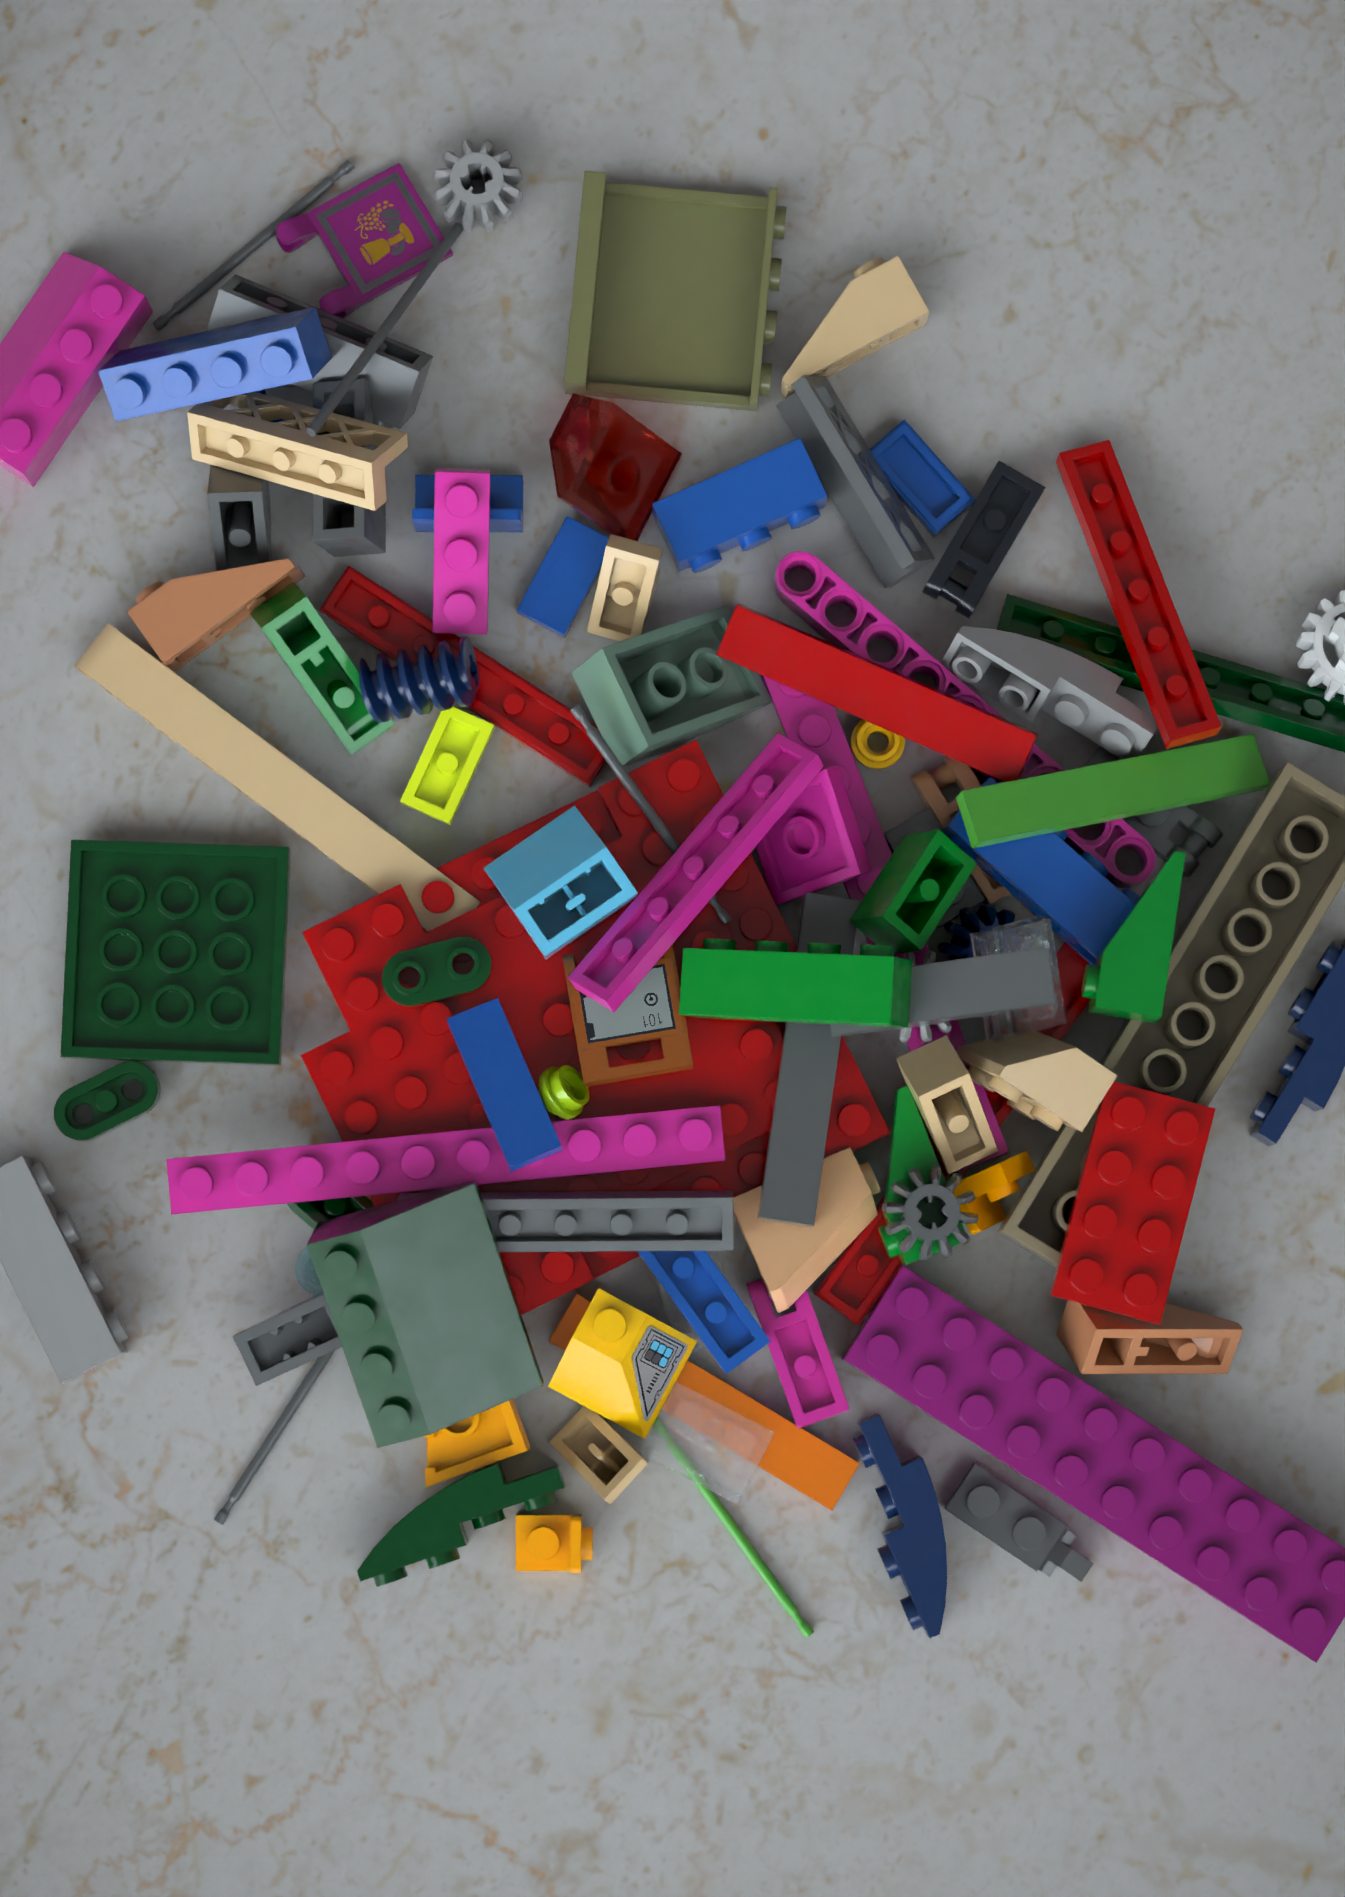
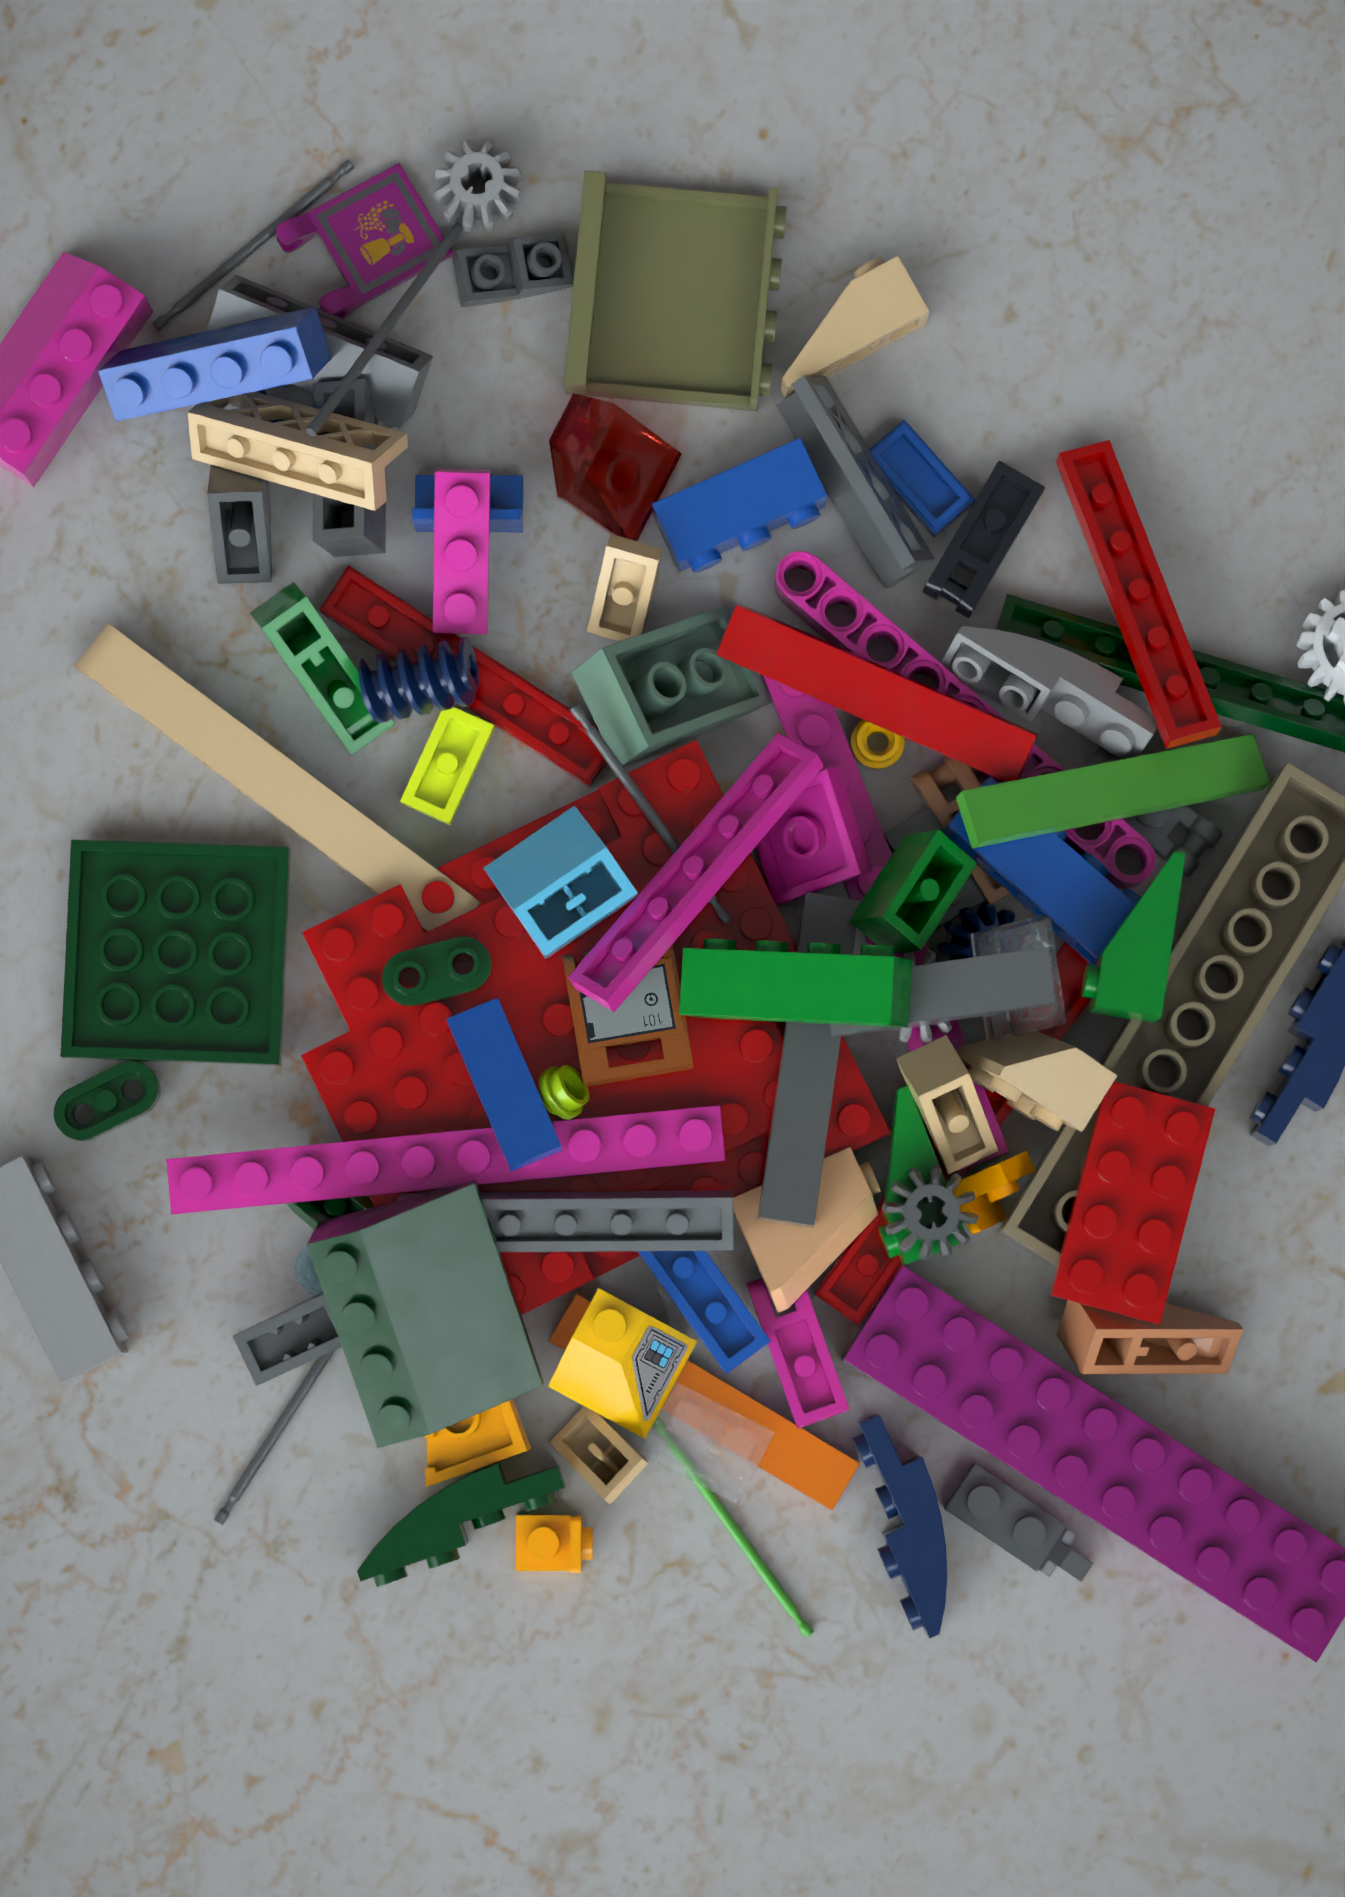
nougat slope [127,558,306,671] -> none
blue tile [517,516,609,638] -> none
none -> dark grey slope [452,233,574,307]

